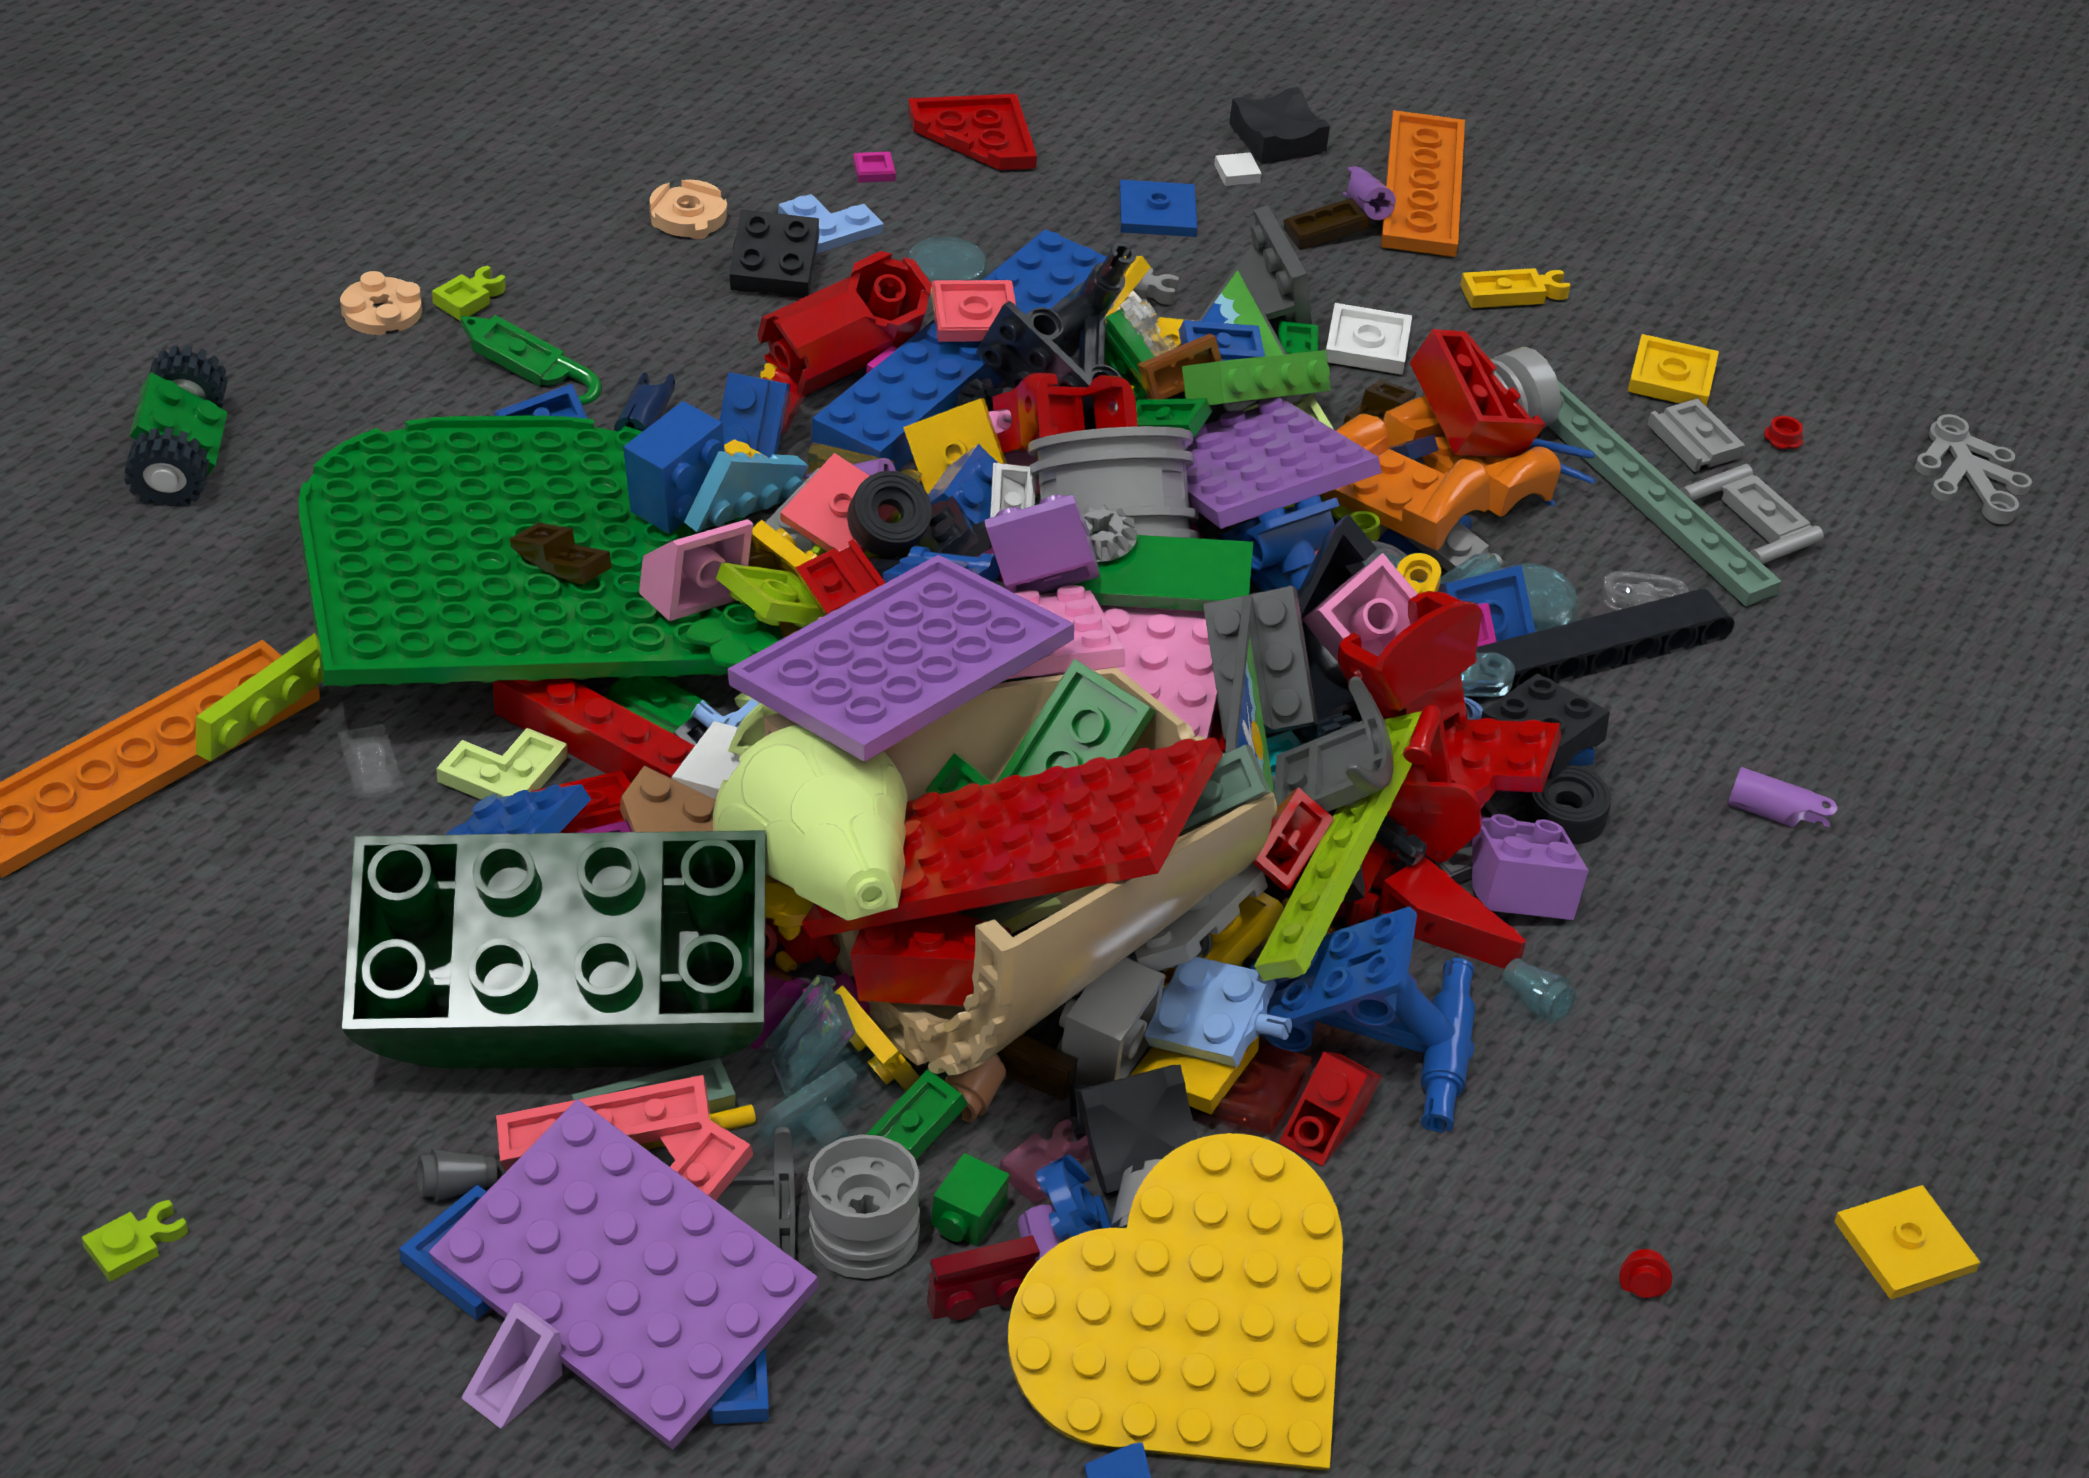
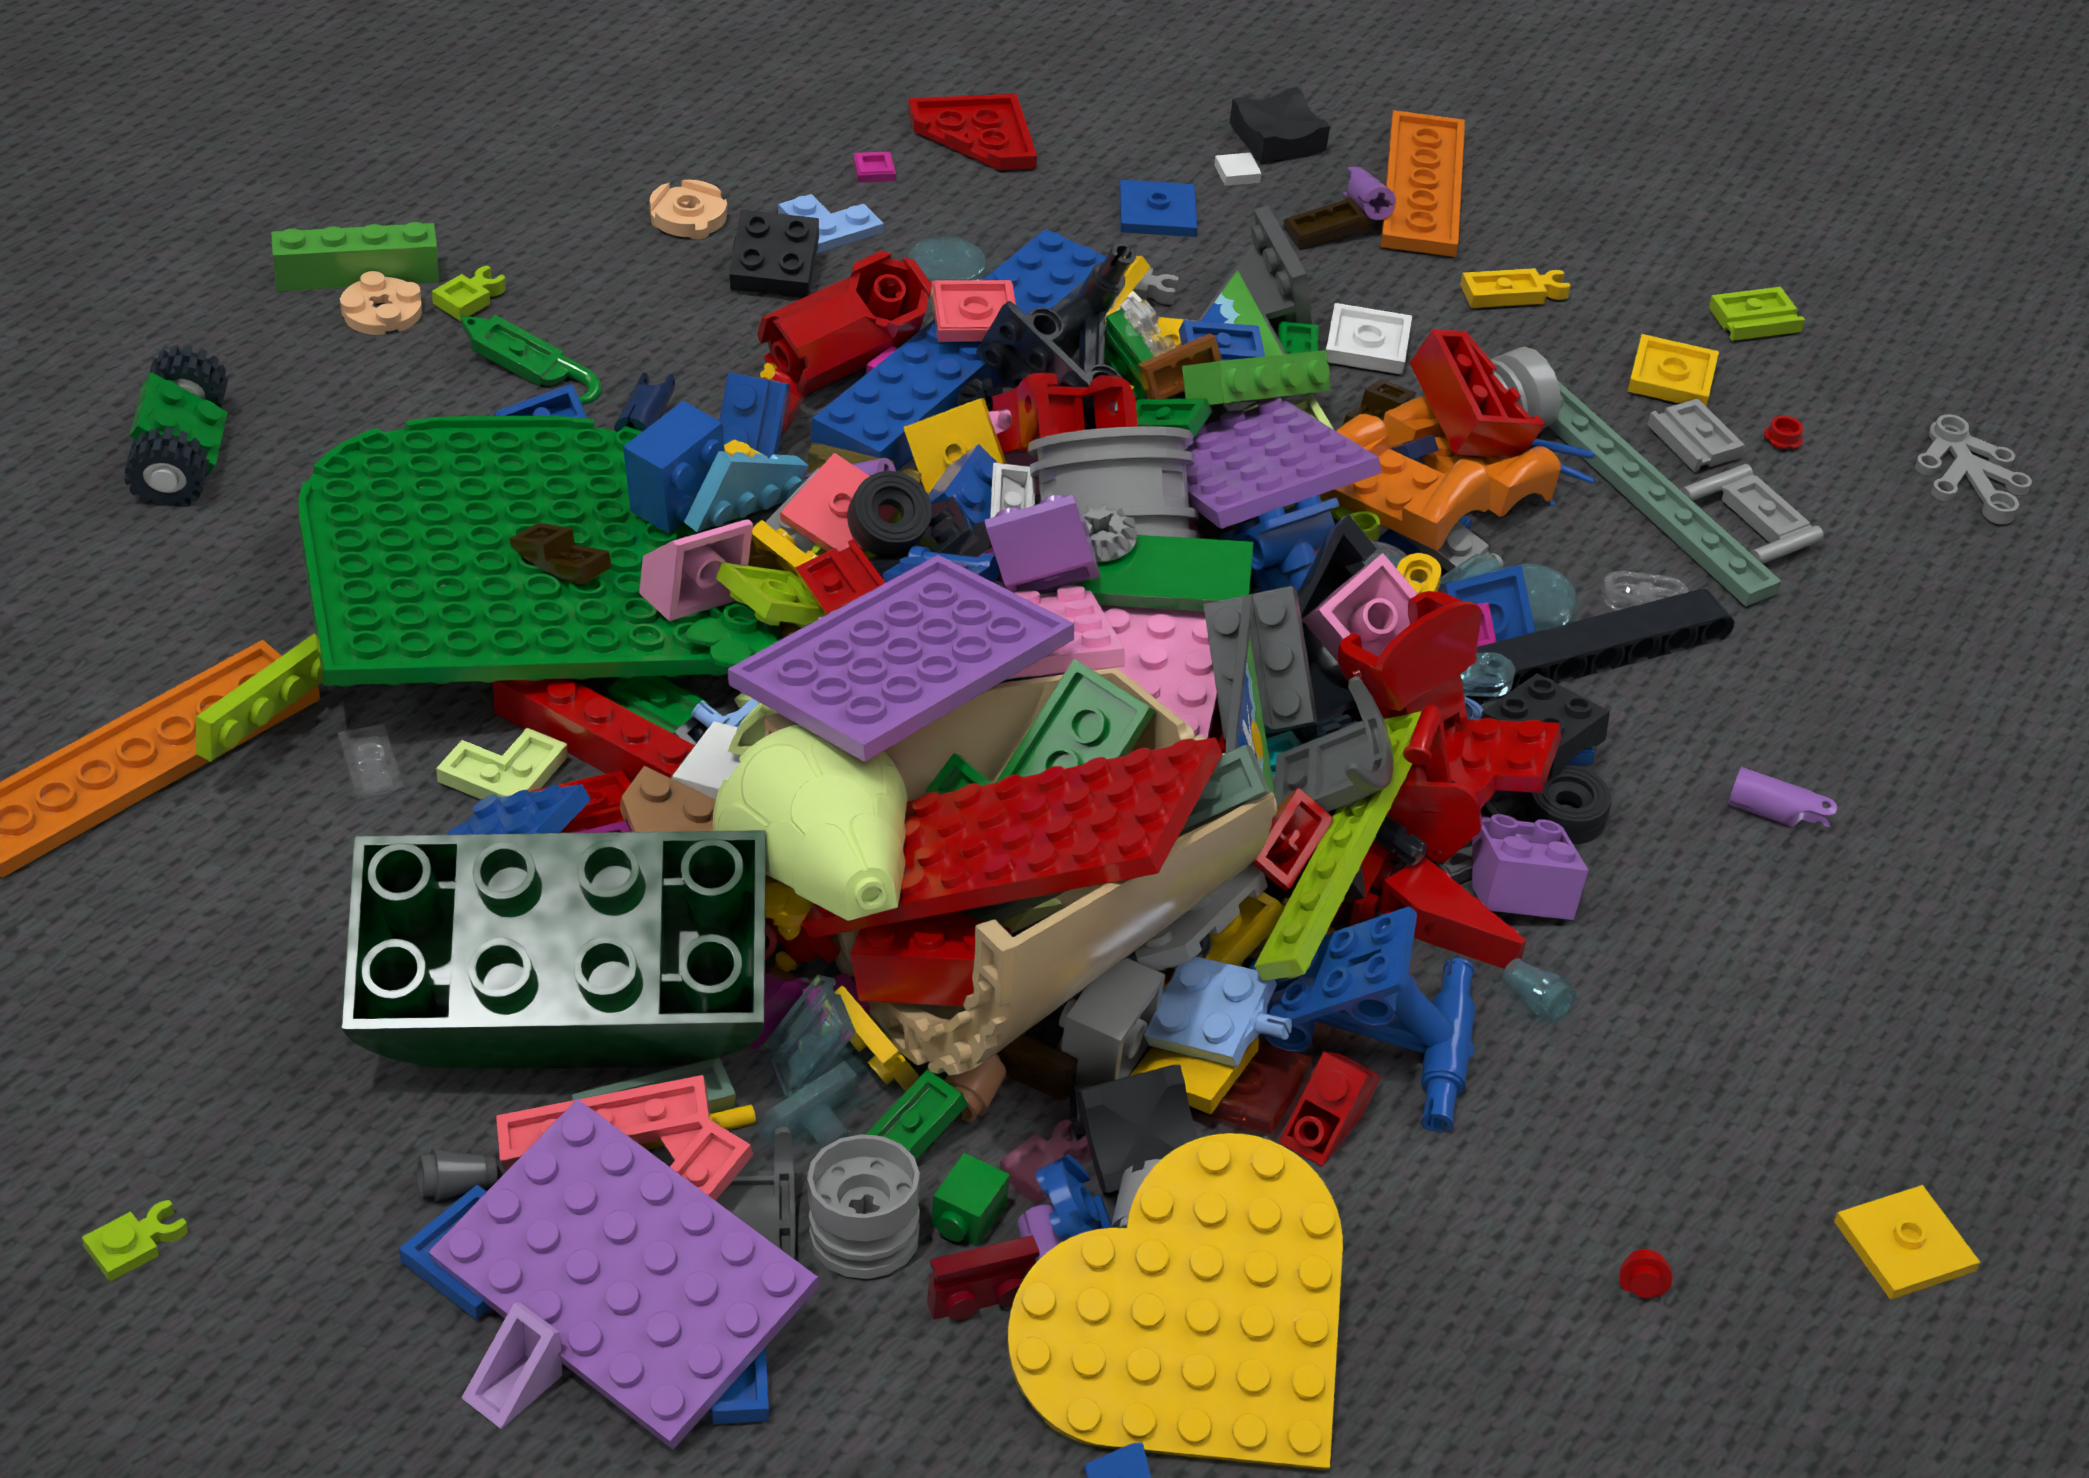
none -> bright green brick [271,222,439,291]
none -> lime plate [1708,287,1805,341]

